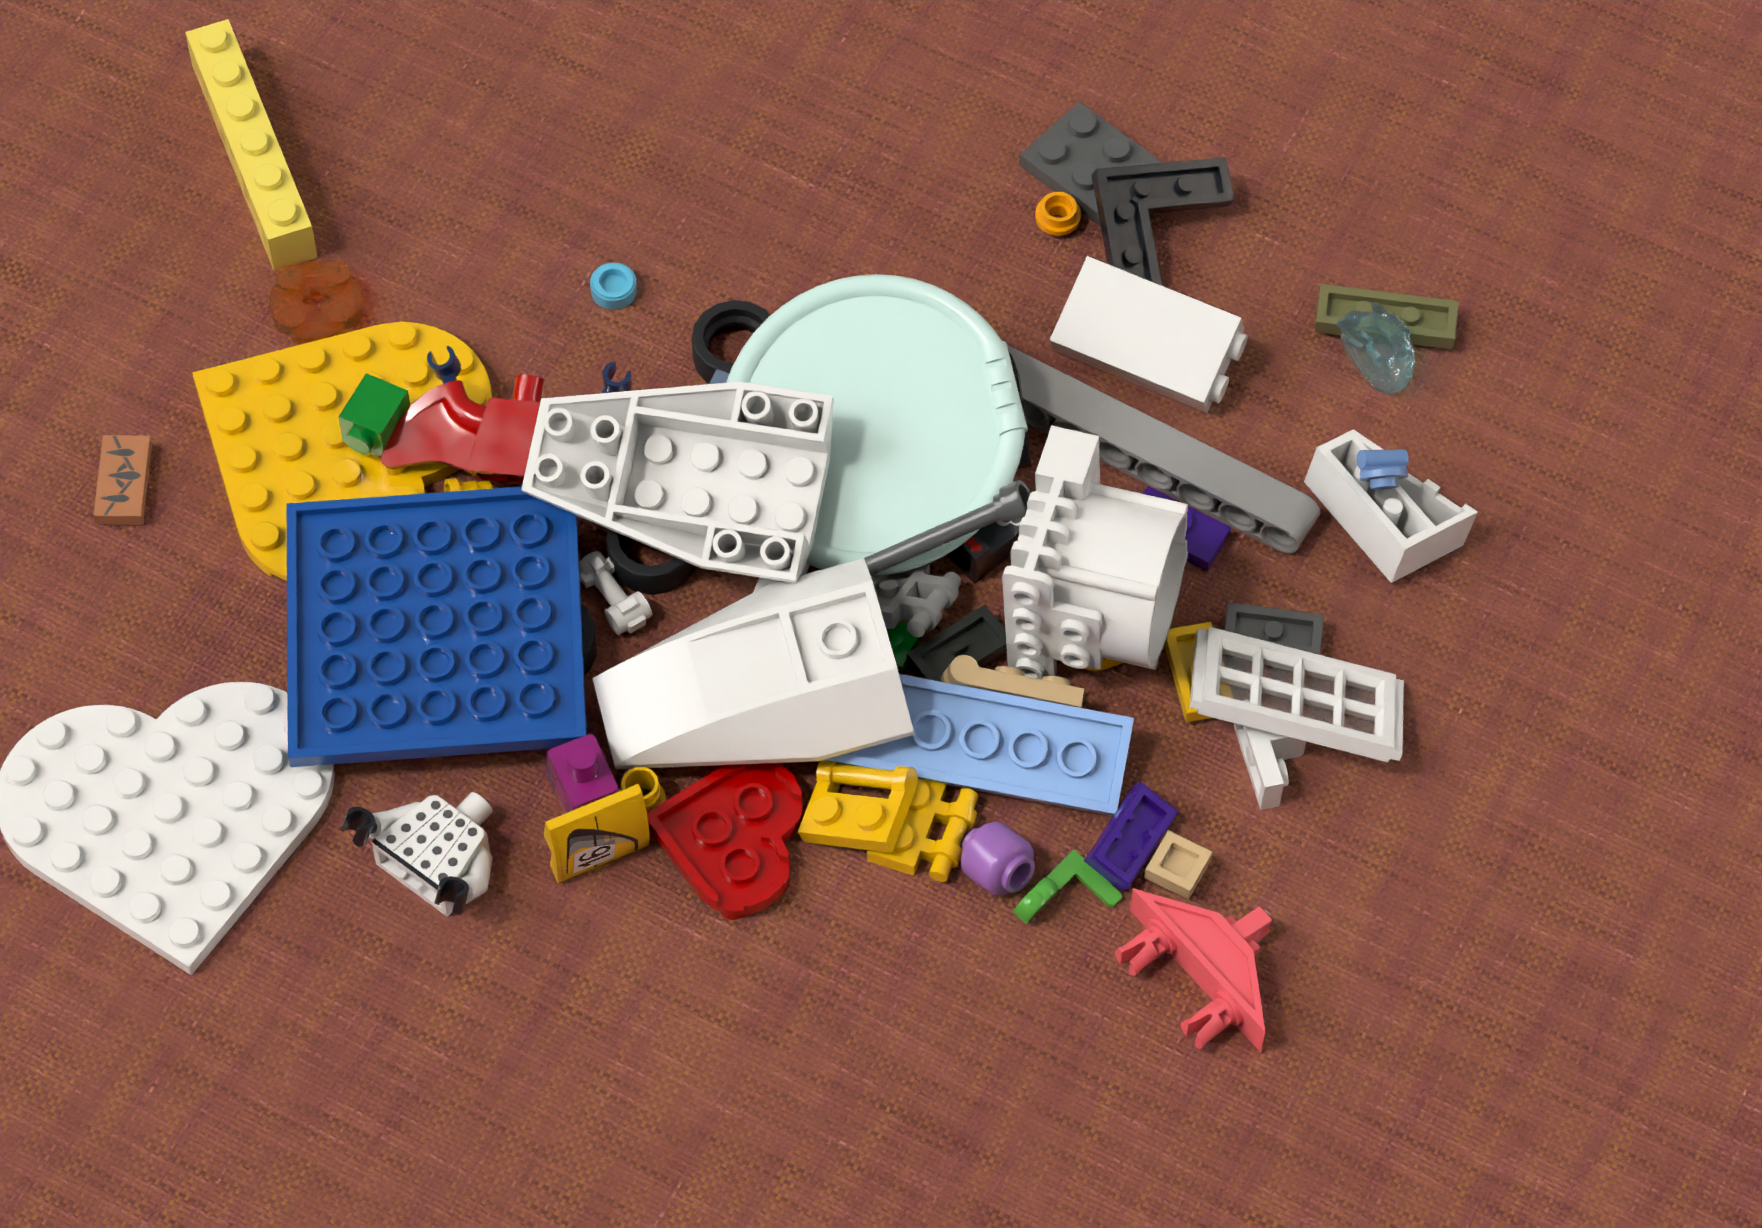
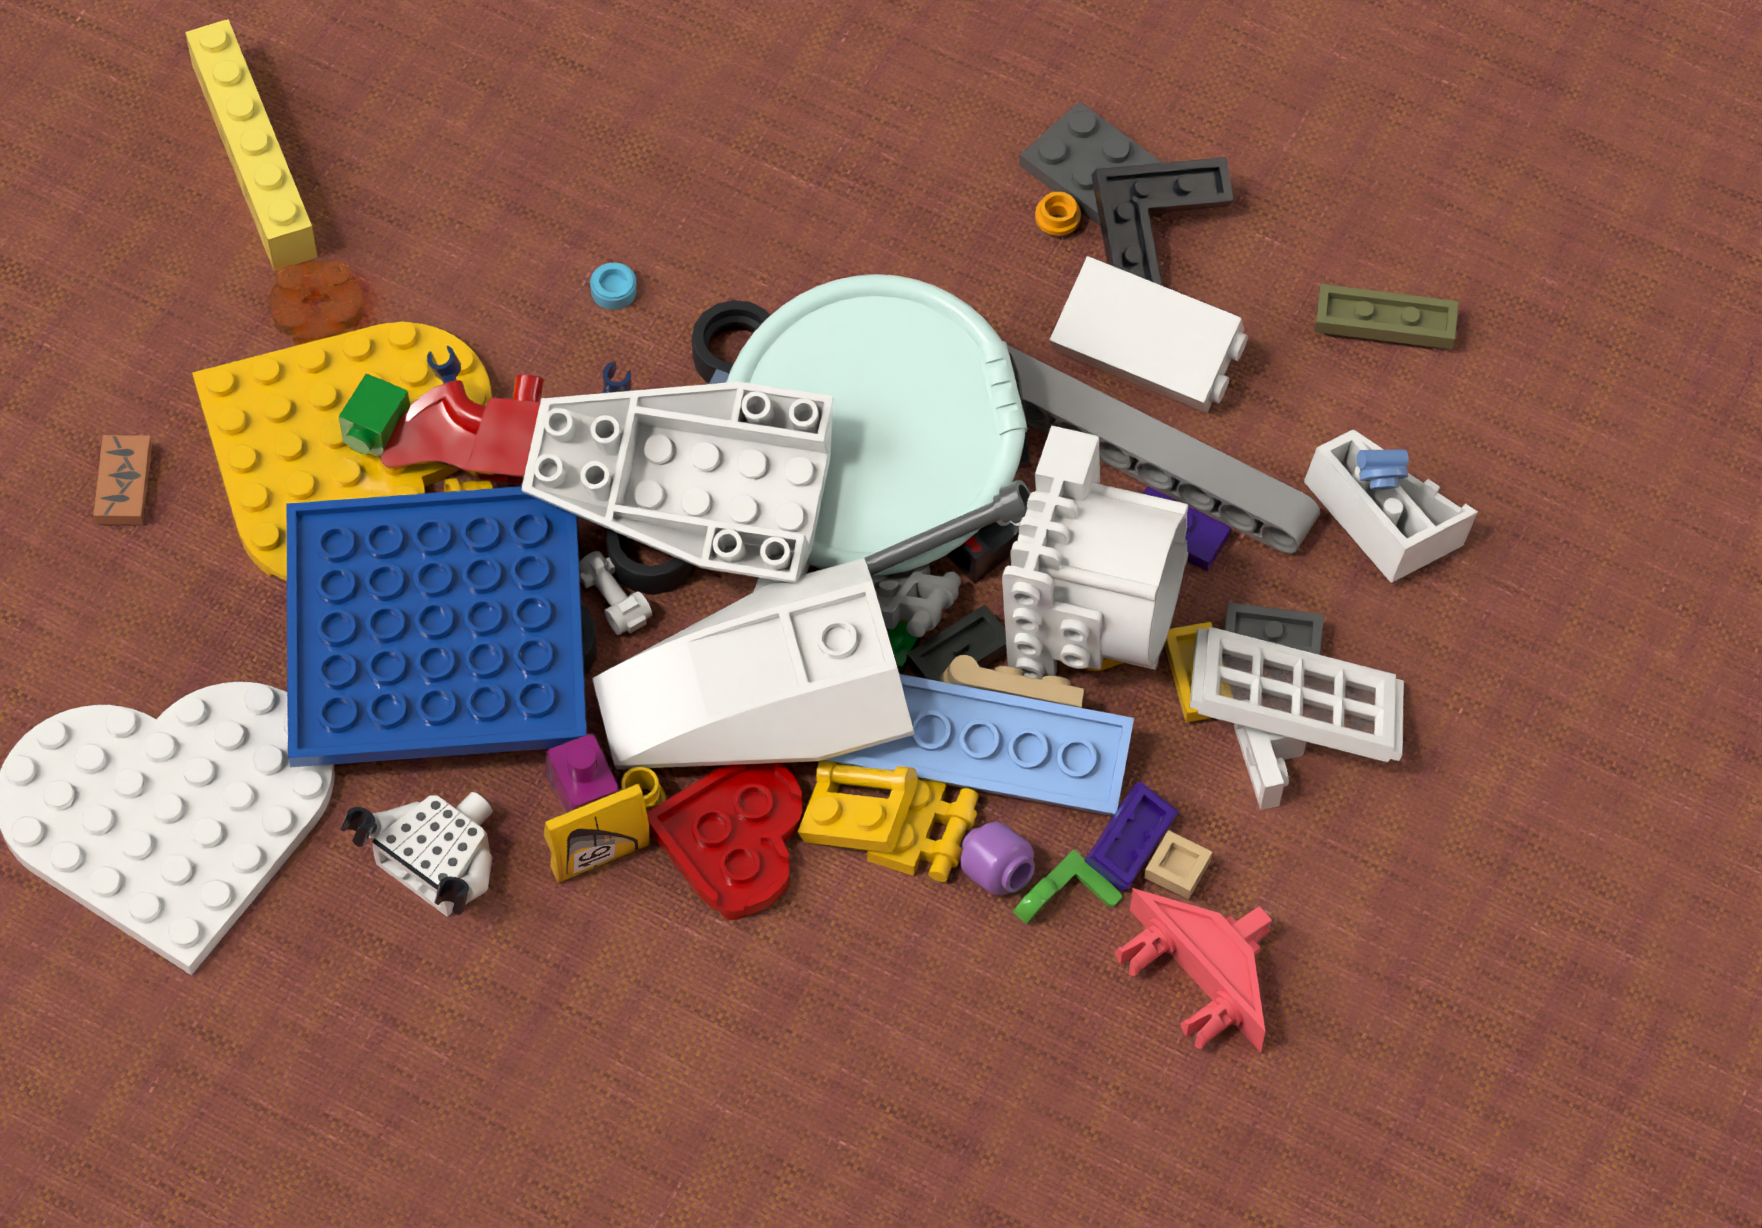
clear light blue hat [1336,302,1415,395] -> none

